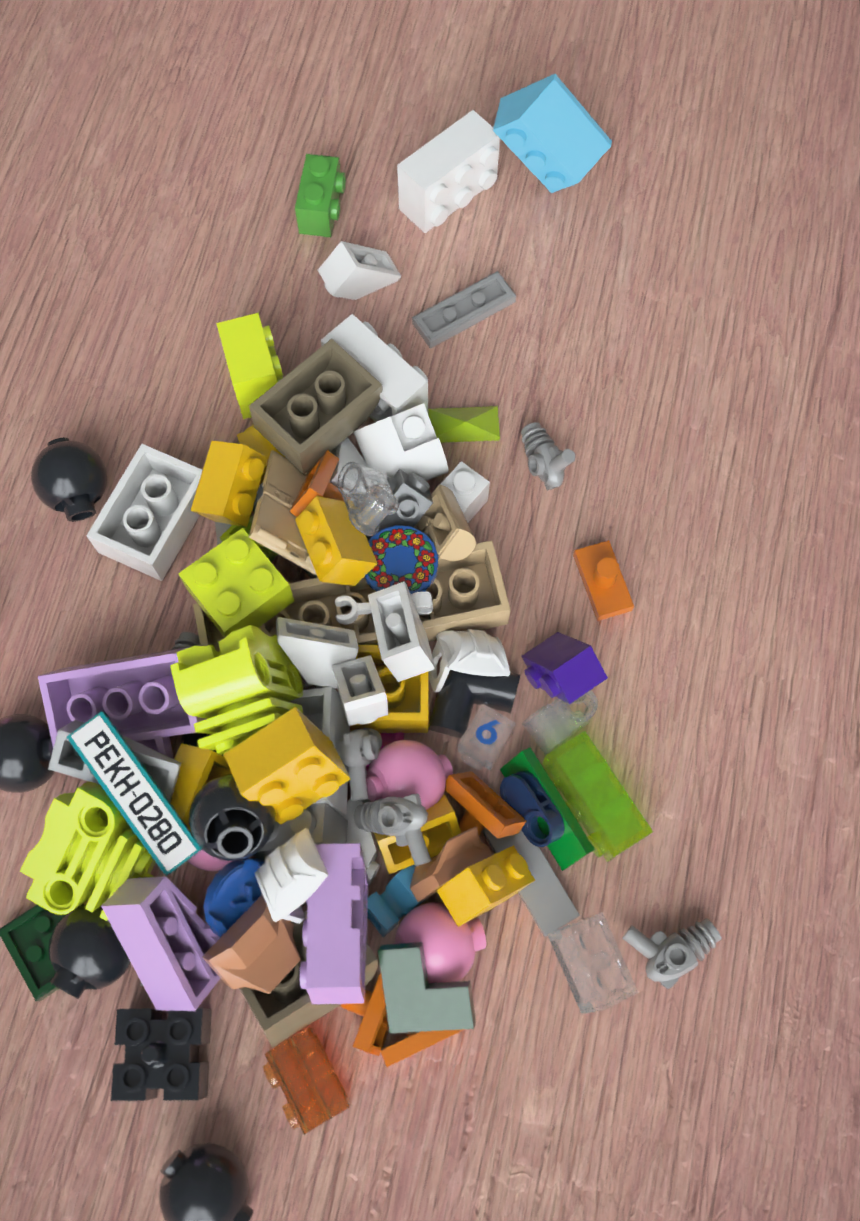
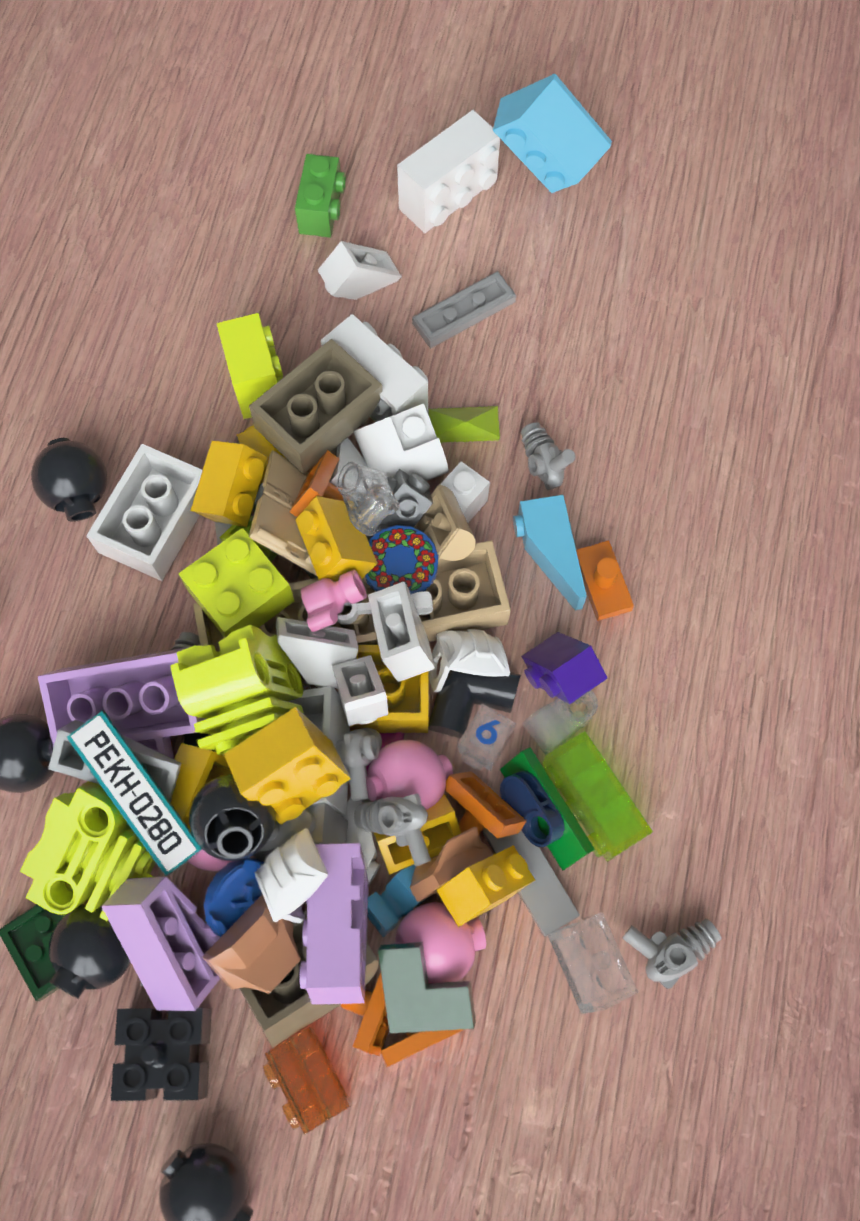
none -> bright pink piece [301,570,367,632]
none -> medium azure slope [513,495,587,610]

